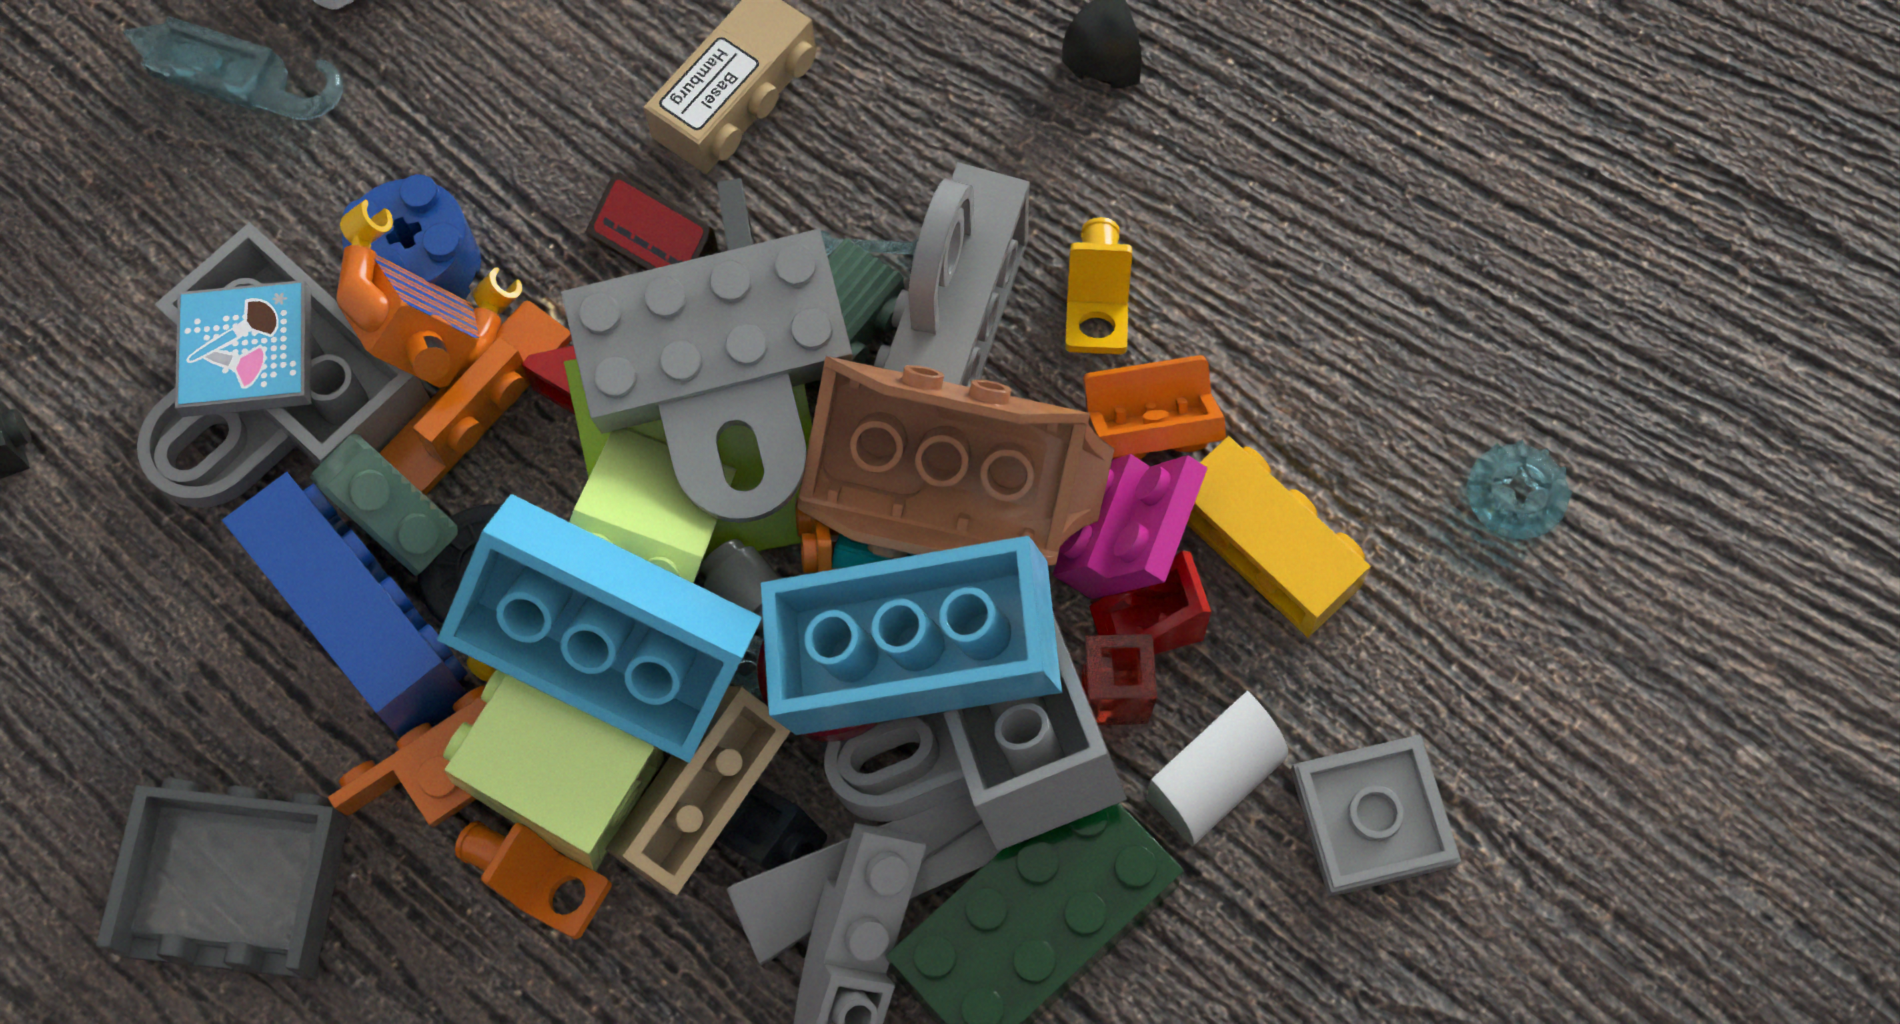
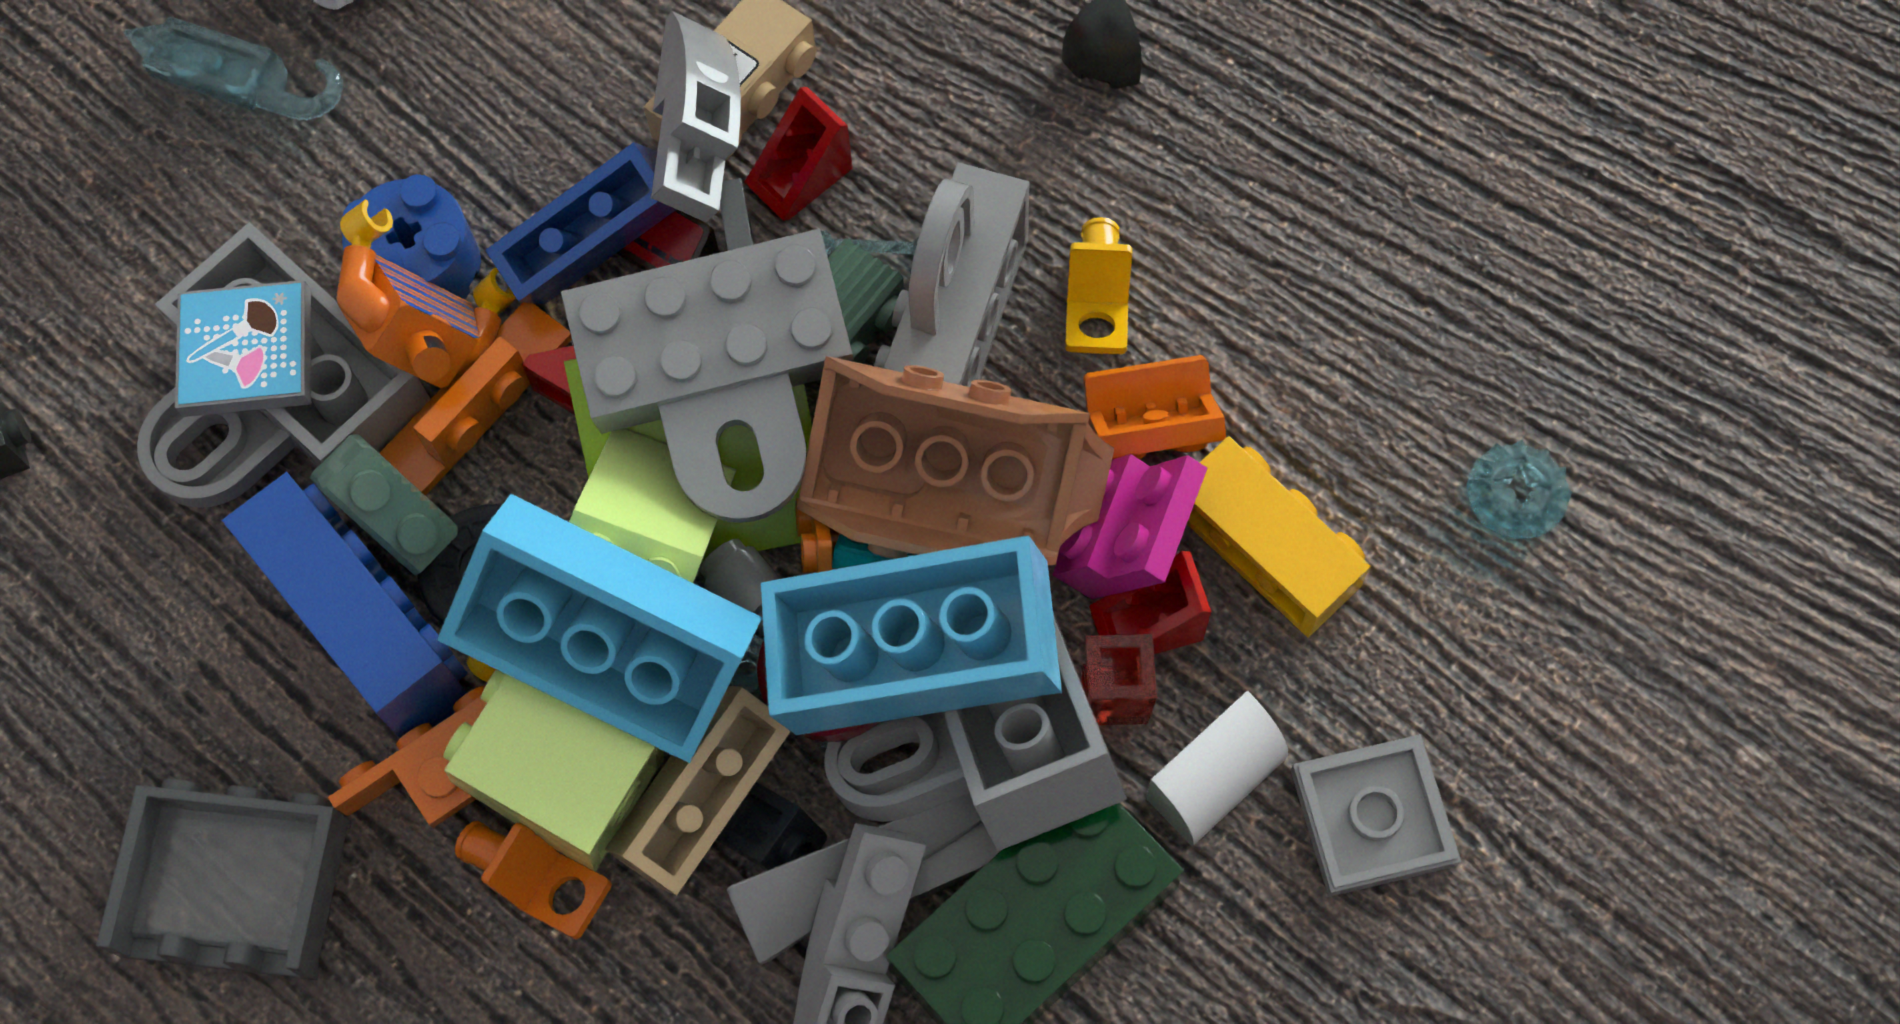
none -> blue brick [485,142,677,305]
none -> light grey slope [651,11,741,222]
none -> red slope [744,87,853,220]

